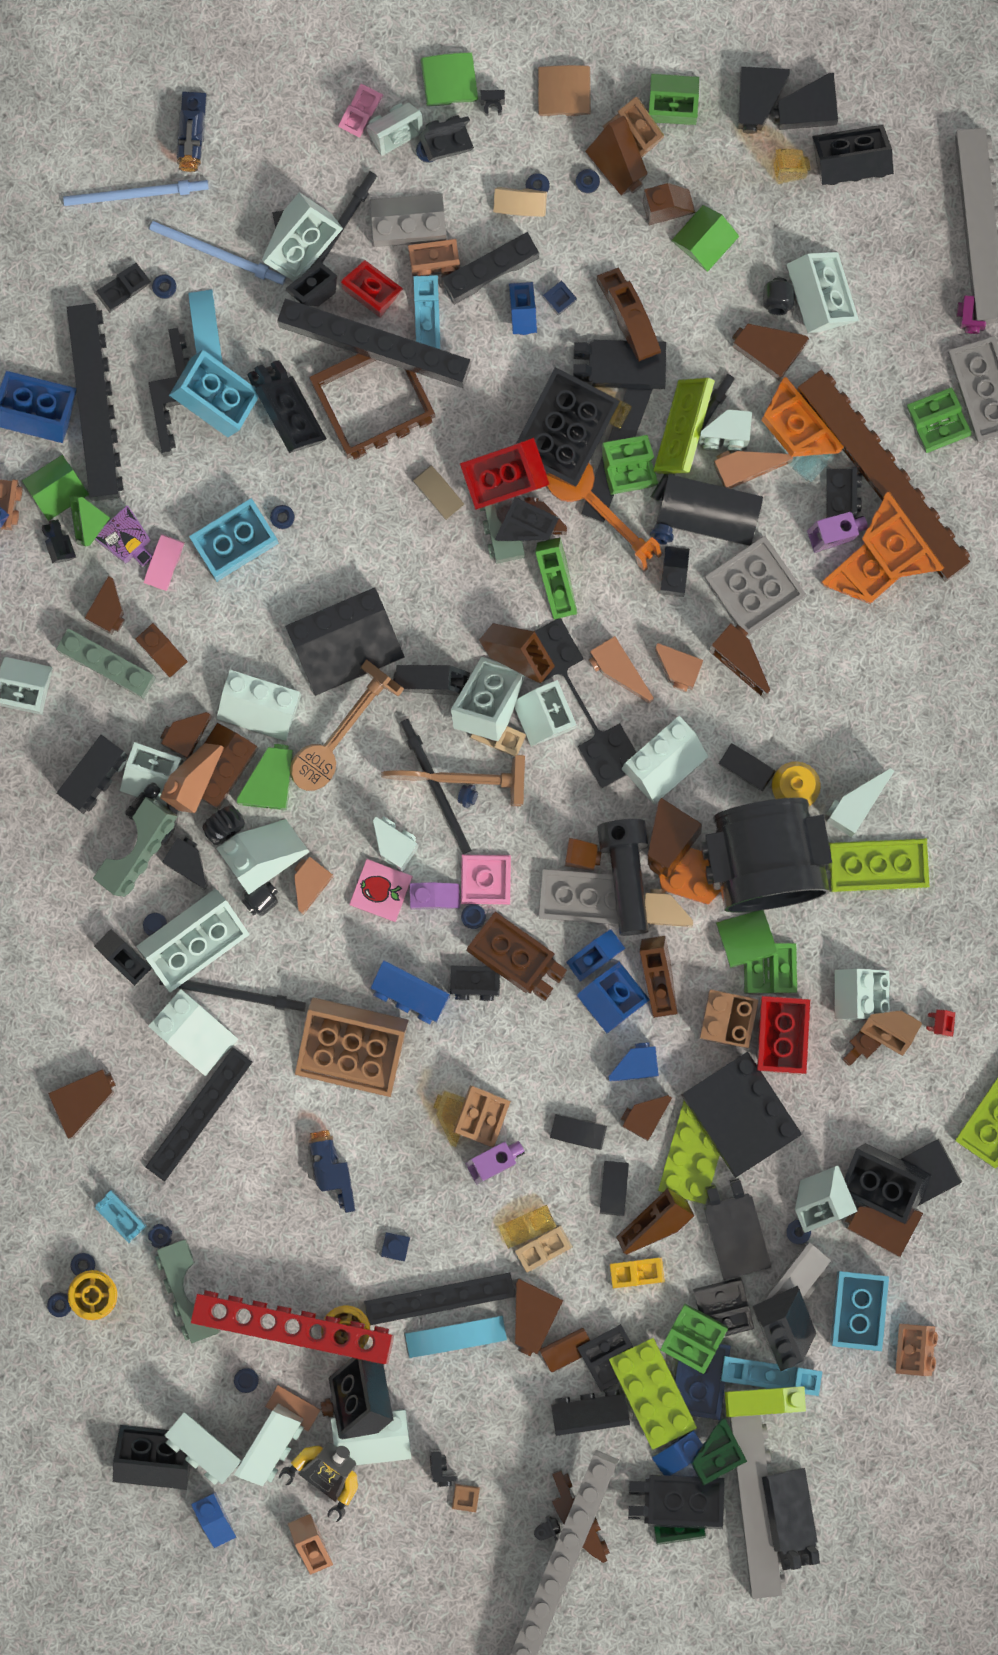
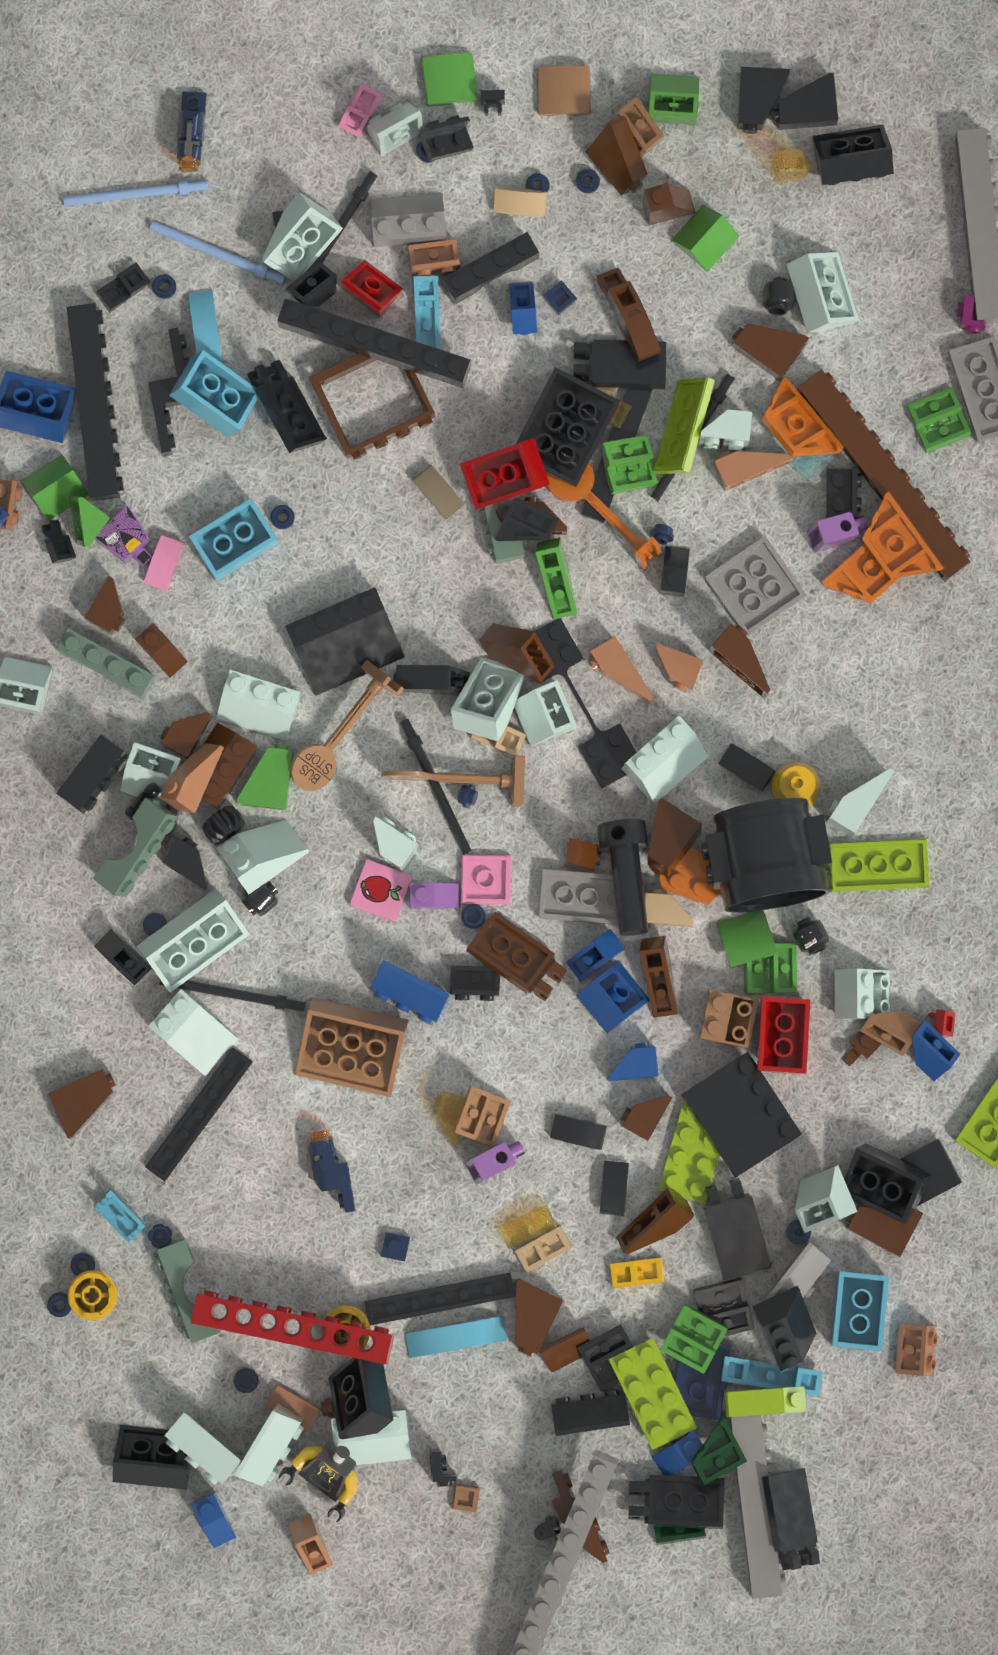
nougat slope [294,857,334,915] -> none
black slope [656,474,763,546] -> none
none -> black head [793,917,829,955]
none -> blue slope [912,1020,960,1081]

